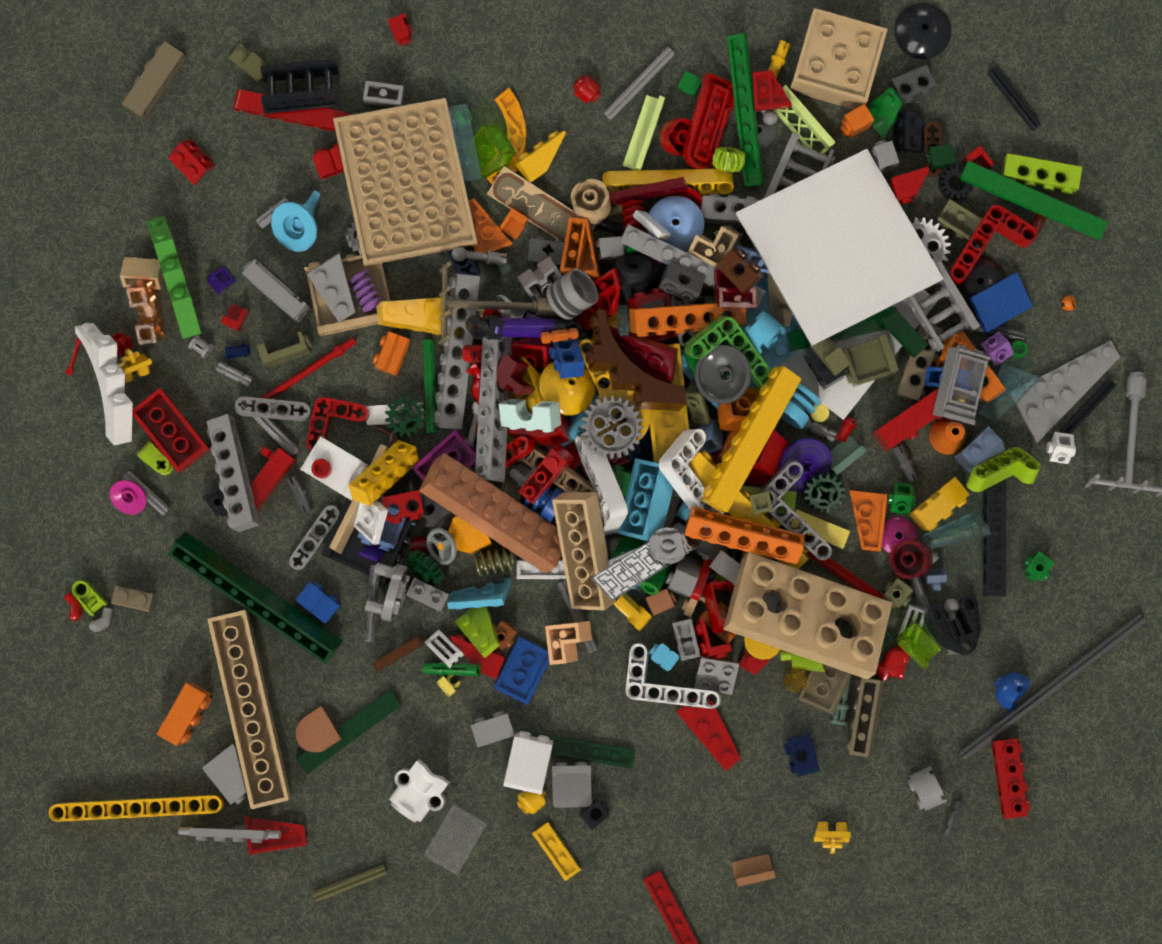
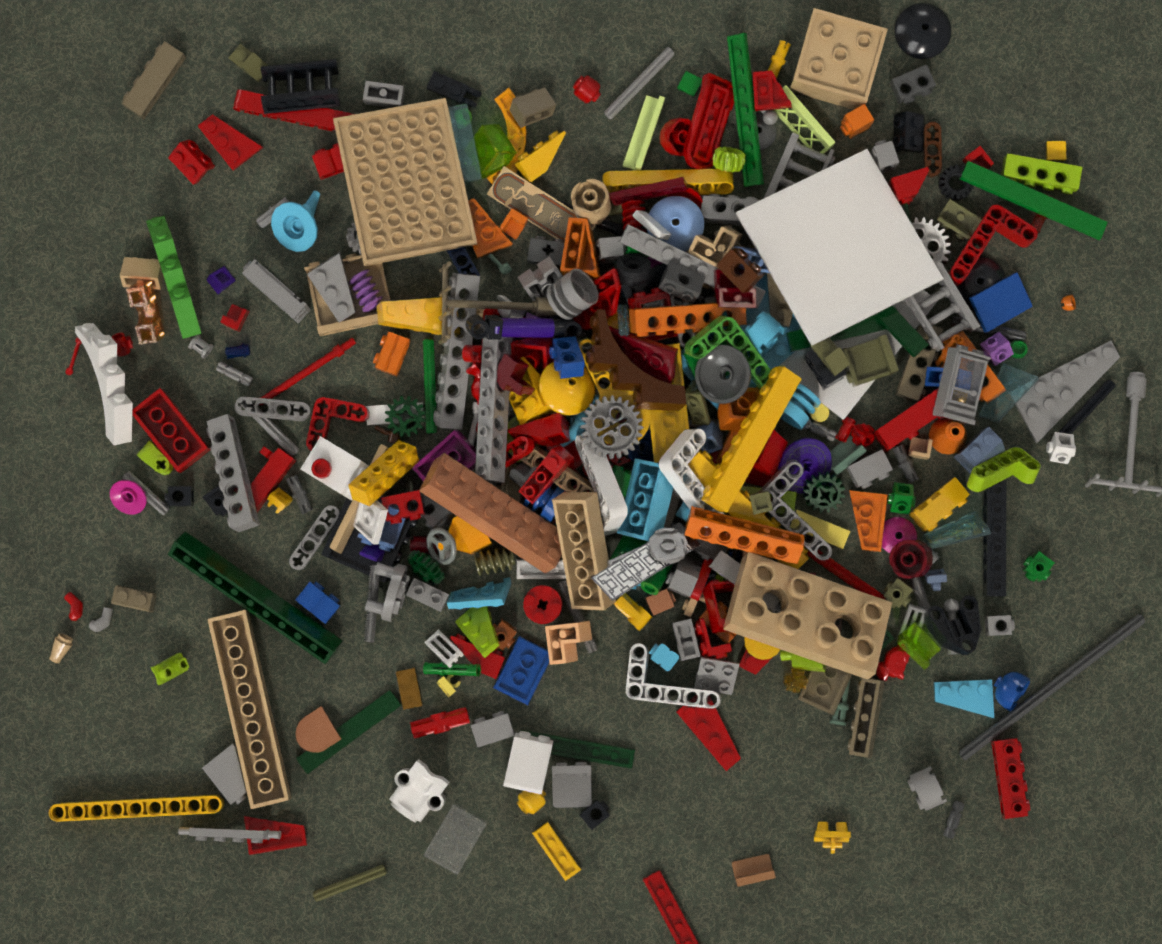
lime piece [72,581,108,617] -> none
yellow hips [117,349,152,383] -> none
orange brick [156,682,212,746] -> none
olive panel [257,331,313,368] -> none
reddish brown beam [372,635,425,671] -> none
red brick [387,13,413,46] -> none
light grey pin [451,246,507,266] -> none
light aqua arch [499,399,561,432] -> none
orange axle [541,328,579,344] -> none
clear blue brick [783,733,820,777] -> none
green wing [867,87,904,140] -> none
dark green brick [925,144,956,170] -> none
black axle [988,67,1041,131] -> none
none -> tan cone [49,633,73,663]
none -> lime hips [151,653,189,685]
none -> black brick [165,486,194,507]
none -> red wing [198,114,263,171]
none -> yellow tile [267,487,293,513]
none -> pearl gold tile [396,668,423,710]
none -> red piece [410,707,470,738]
none -> black hinge [427,71,482,108]
none -> dark tan brick [509,87,556,128]
none -> red brick [523,585,562,624]
none -> light grey brick [846,449,893,489]
none -> red gear [851,423,875,446]
none -> tan panel [908,437,933,460]
none -> medium azure wing [933,680,994,718]
none -> light grey brick [985,615,1015,636]
none -> yellow tile [1046,141,1067,161]

